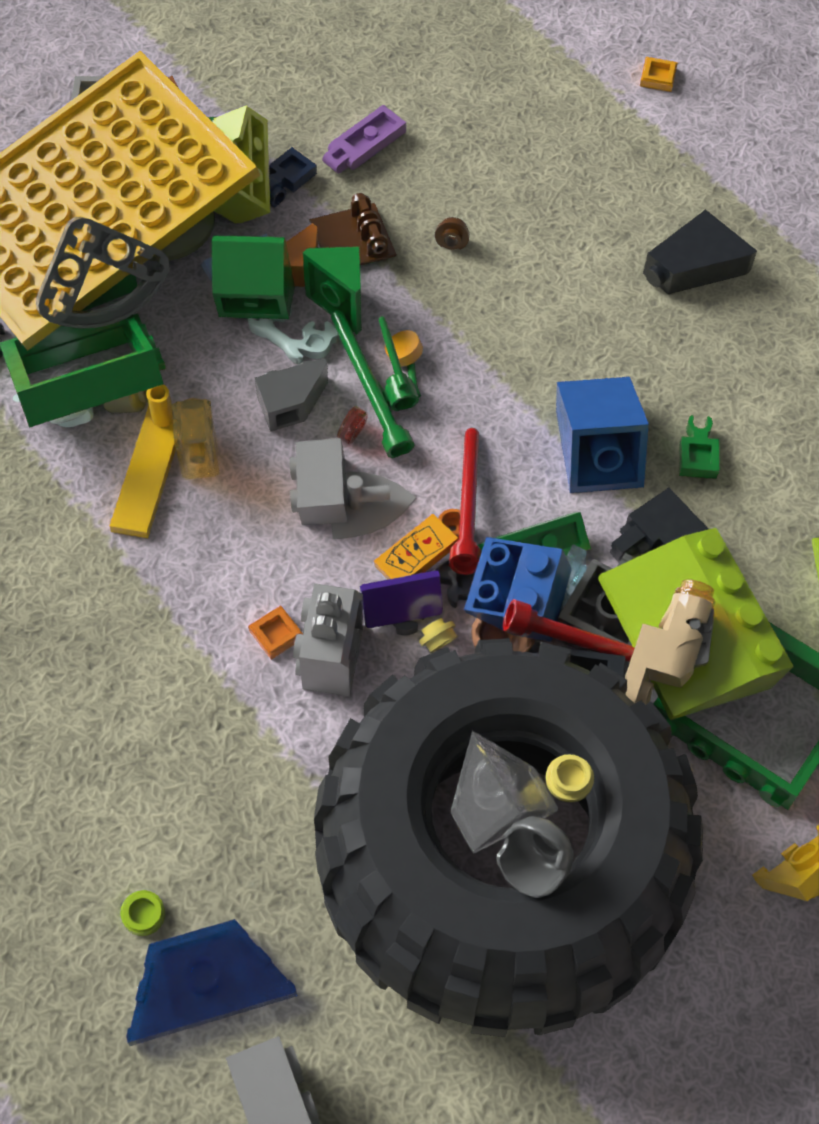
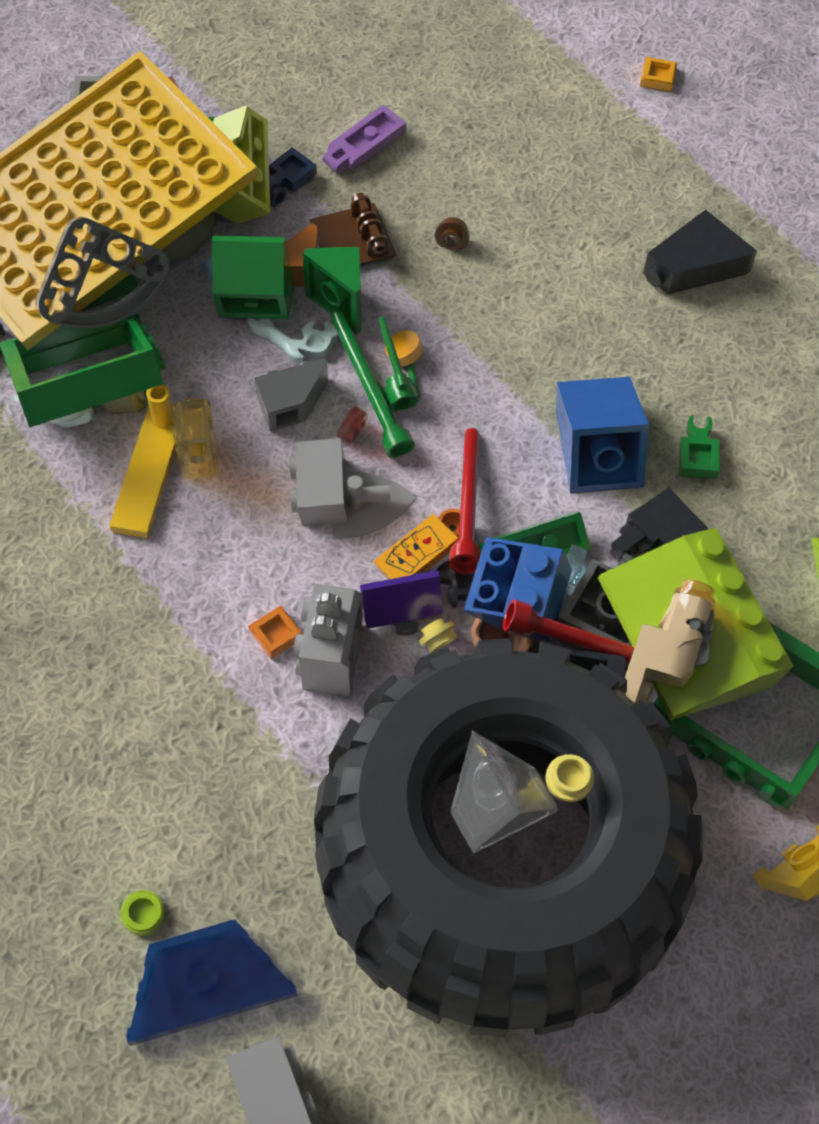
dark grey hair [496,815,574,898] -> none

